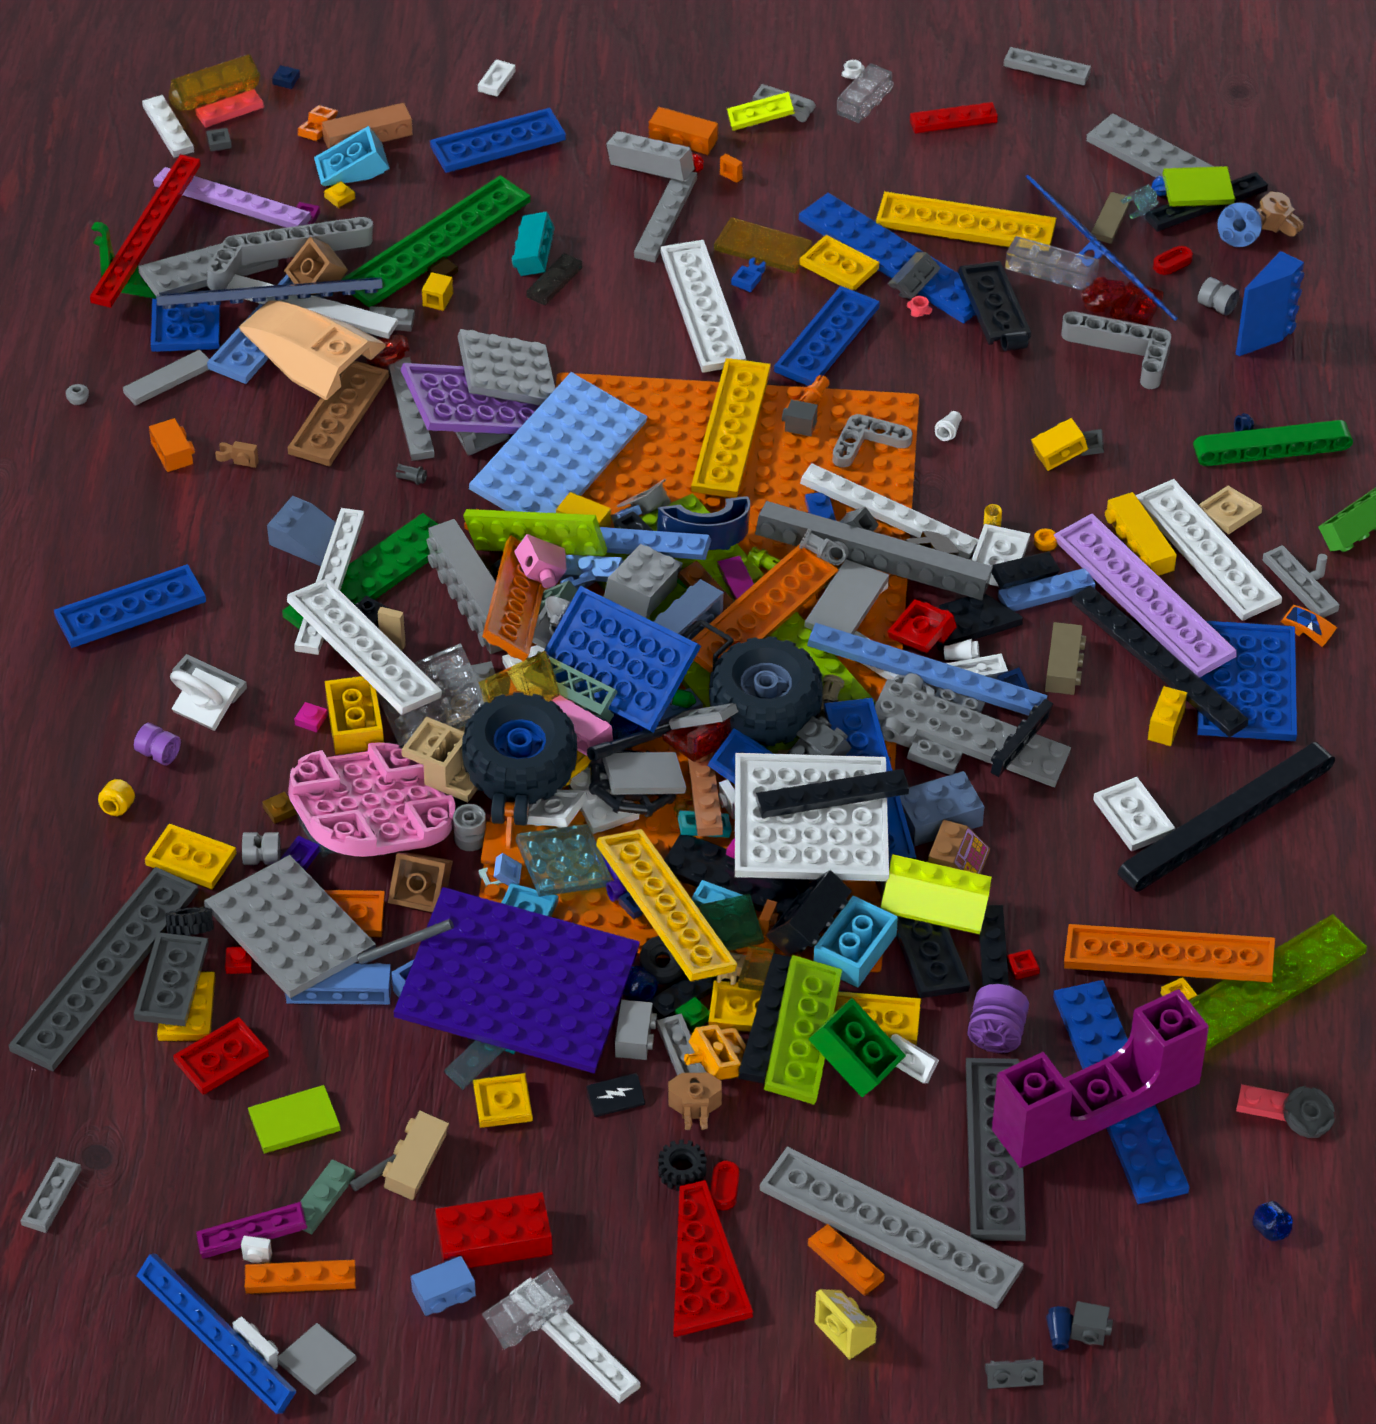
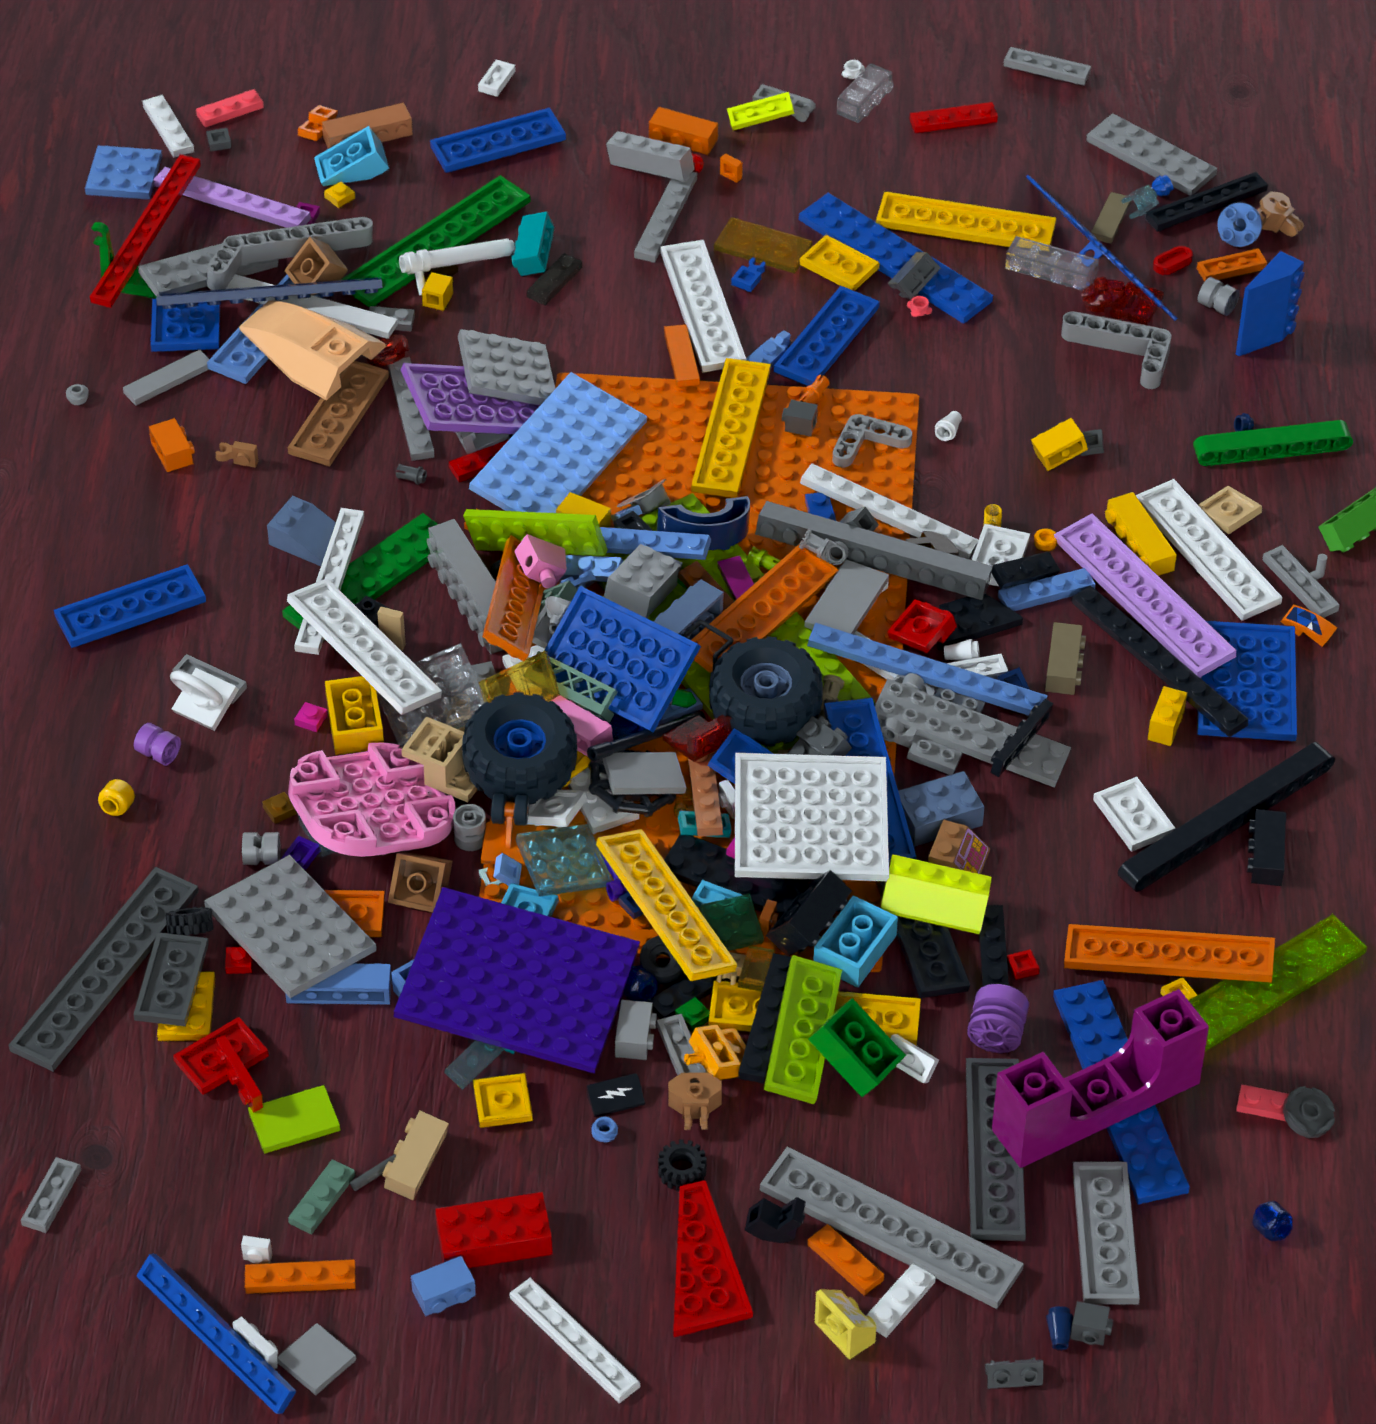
yellow plate [145,823,236,889] -> none
clear yellow slope [168,54,260,111] -> none
magenta tile [196,1202,308,1259] -> none
dark blue plate [272,65,300,89] -> none
dark grey bar [357,919,454,965] -> none
clear brick [482,1268,573,1349] -> none
light grey tile [669,703,739,730] -> none
red tile [710,1161,740,1211] -> none
black plate [756,769,909,818] -> none
black hinge [958,261,1031,351] -> none
lime tile [1162,166,1235,206] -> none
none -> medium blue plate [85,145,162,199]
none -> red plate [214,1035,263,1113]
none -> white cylinder [399,239,515,296]
none -> red plate [449,439,509,482]
none -> medium blue plate [591,1117,618,1142]
none -> orange tile [664,325,700,387]
none -> black brick [744,1197,806,1243]
none -> medium blue hinge [746,330,791,368]
none -> white plate [866,1264,935,1338]
none -> light grey plate [1073,1162,1140,1304]
none -> orange plate [1197,248,1267,282]
none -> black brick [1247,809,1286,886]

